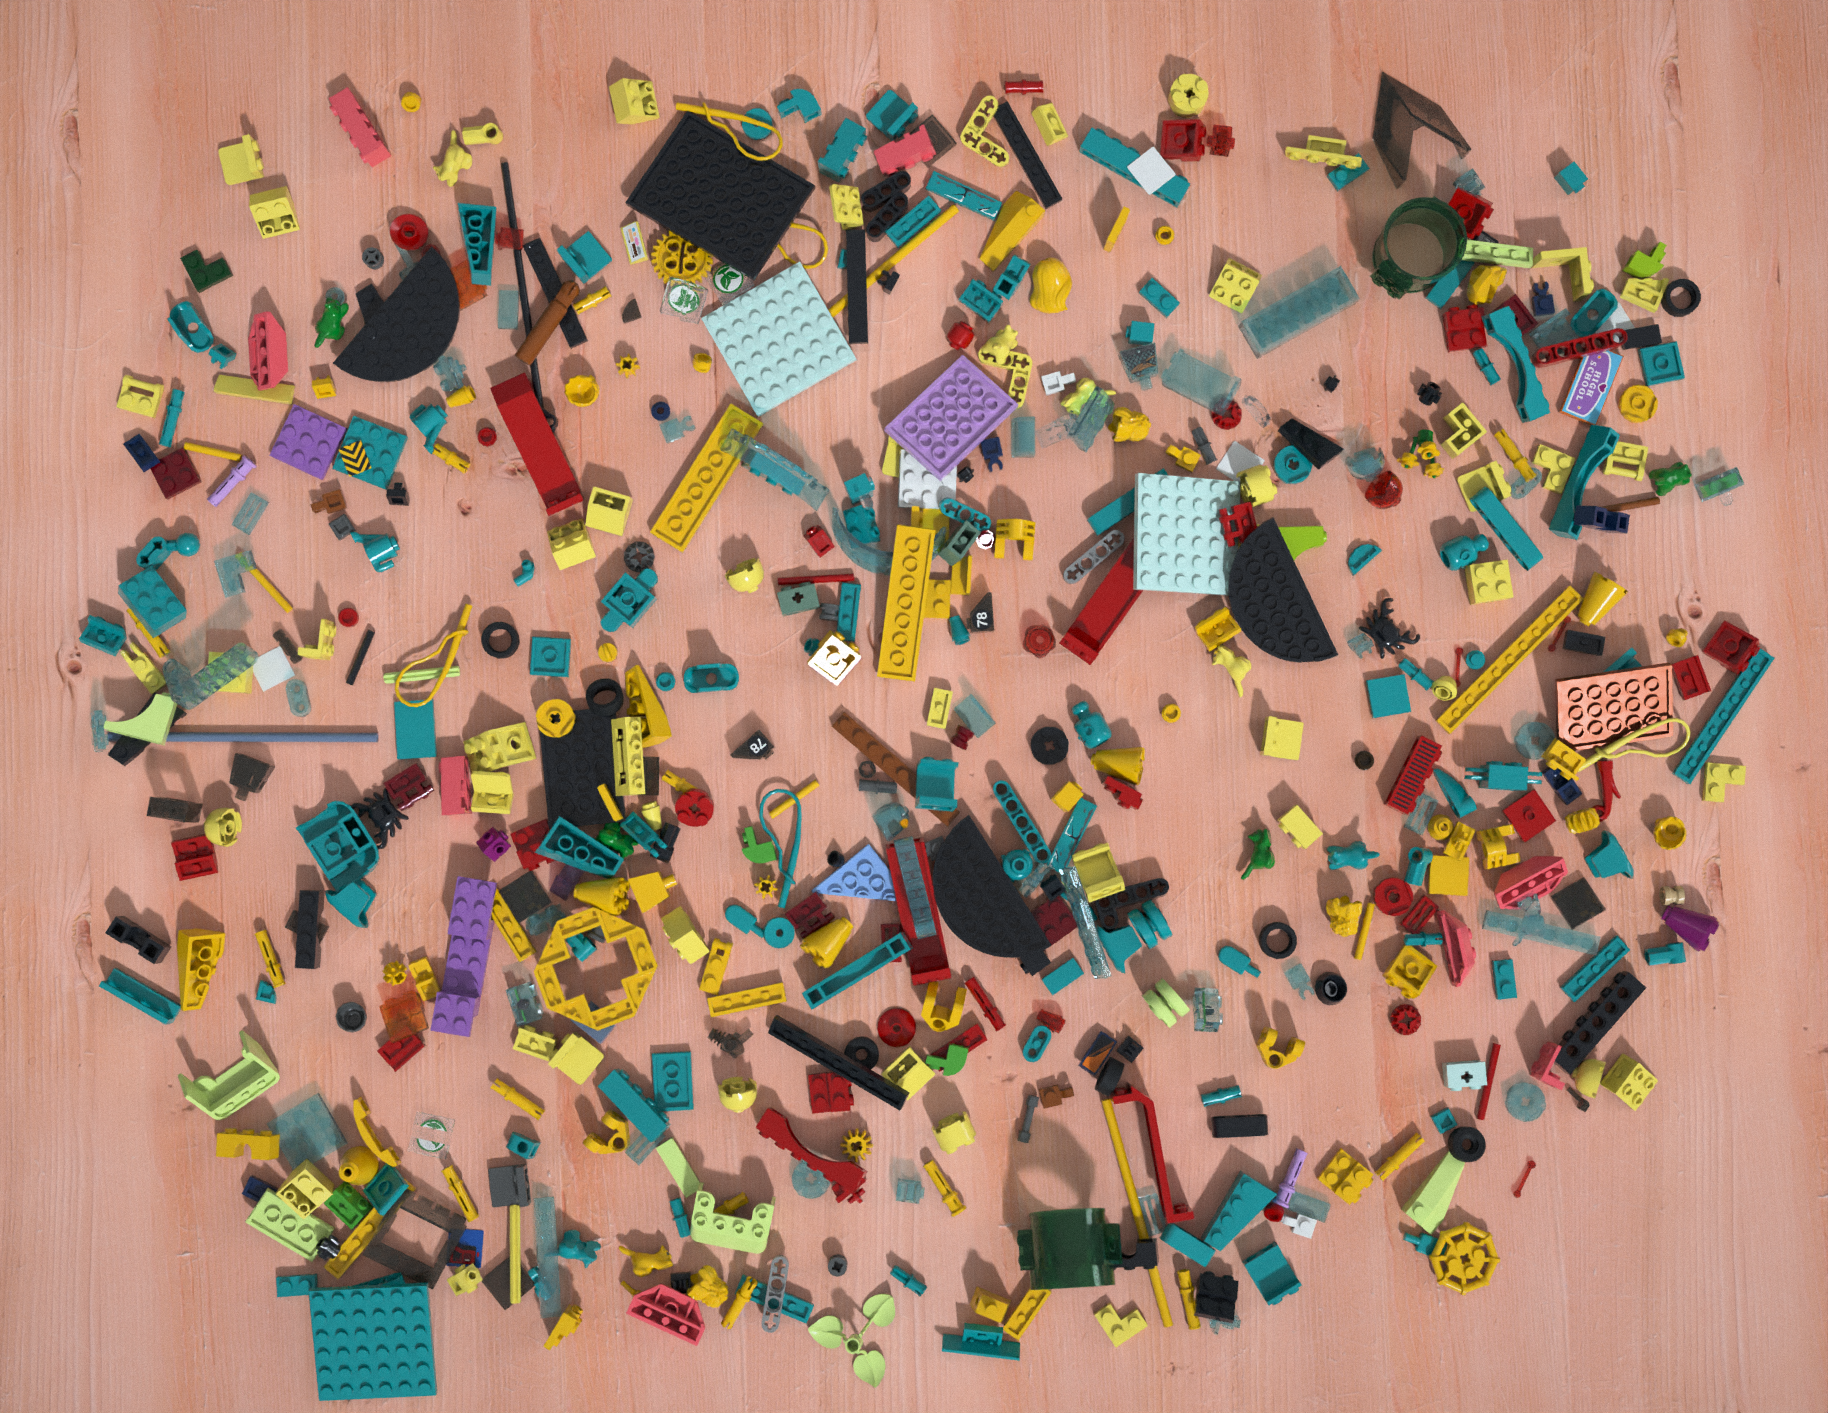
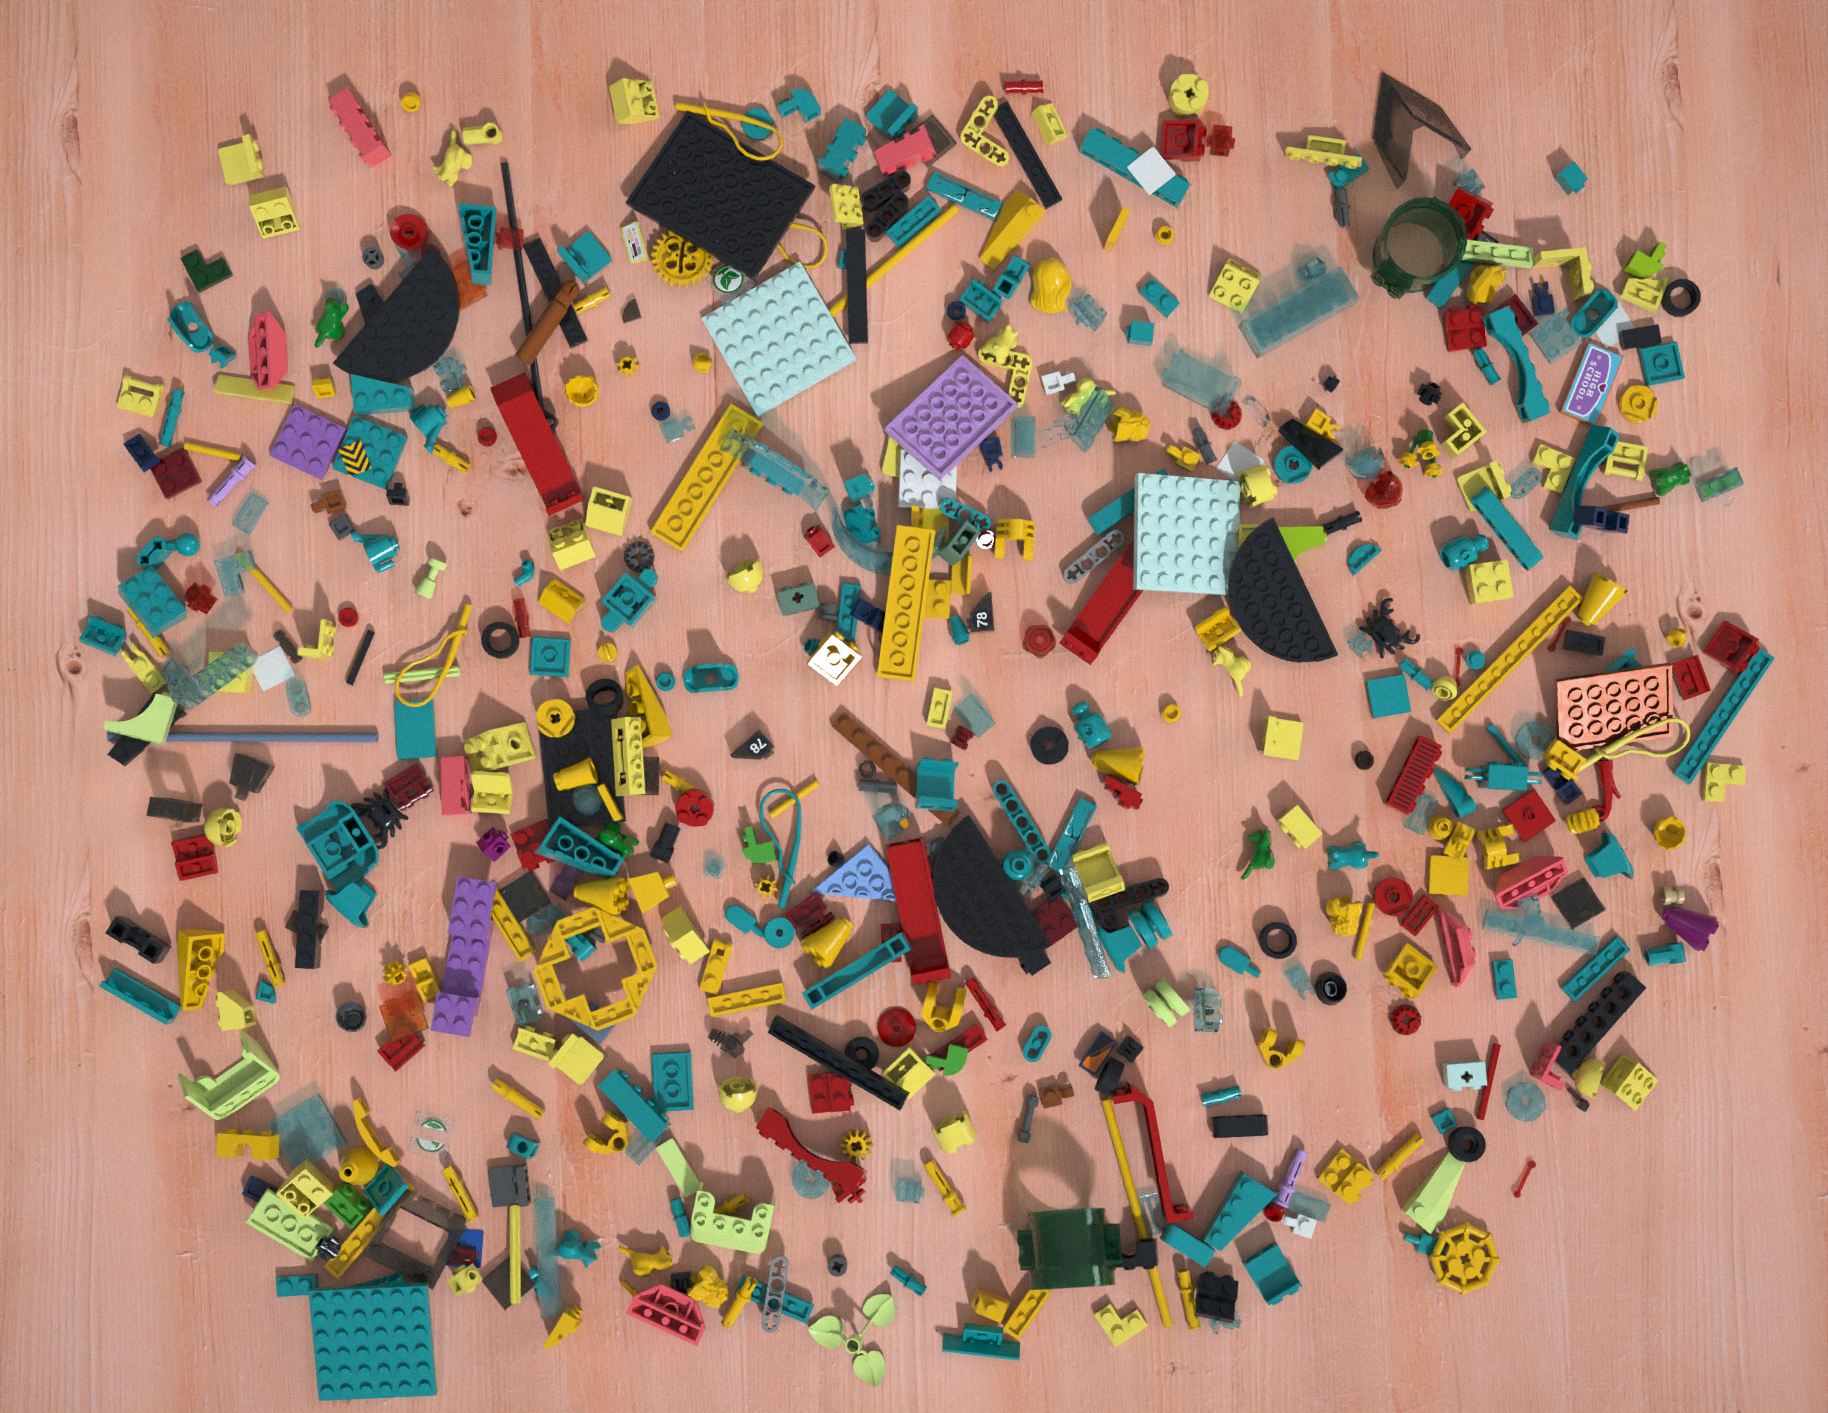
clear light blue plate [90,710,109,752] -> none
clear light blue tile [498,290,519,330] -> none
teal hinge [620,811,667,858] -> none
light yellow cone [641,801,662,831] -> none
clear slope [660,276,708,324] -> none
red bar [778,573,854,585] -> none
black tile [877,270,900,295] -> none
clear light blue beam [893,836,937,939] -> none
black plate [957,466,974,483] -> none
clear red cone [1036,1009,1066,1034] -> none
teal tile [1041,957,1084,996] -> none
yellow arch [1050,781,1084,812] -> none
torso [1118,342,1158,391] -> none
red plate [1219,502,1257,547] -> none
teal axle [1403,932,1443,947] -> none
teal piece [1404,847,1433,886] -> none
yellow pin [1494,429,1536,482] -> none
red beam [1531,328,1627,368] -> none
none -> clear red brick [183,582,217,615]
none -> light yellow slope [215,989,256,1031]
none -> teal wedge [351,374,416,416]
none -> yellowish green piece [414,557,447,600]
none -> clear red pin [512,598,532,639]
none -> yellow panel [538,578,586,624]
none -> yellow plant [553,757,598,791]
none -> clear light blue hair [572,784,603,815]
none -> clear light blue plate [704,857,725,879]
none -> dark blue slope [849,598,885,634]
none -> dark blue plate [947,301,966,321]
none -> clear light blue hips [1071,294,1107,332]
none -> clear light blue head [1297,256,1327,285]
none -> yellow plate [1304,408,1341,440]
none -> black pin [1322,510,1362,536]
none -> dark grey axle [1334,188,1350,228]
none -> teal bar [1486,724,1529,769]

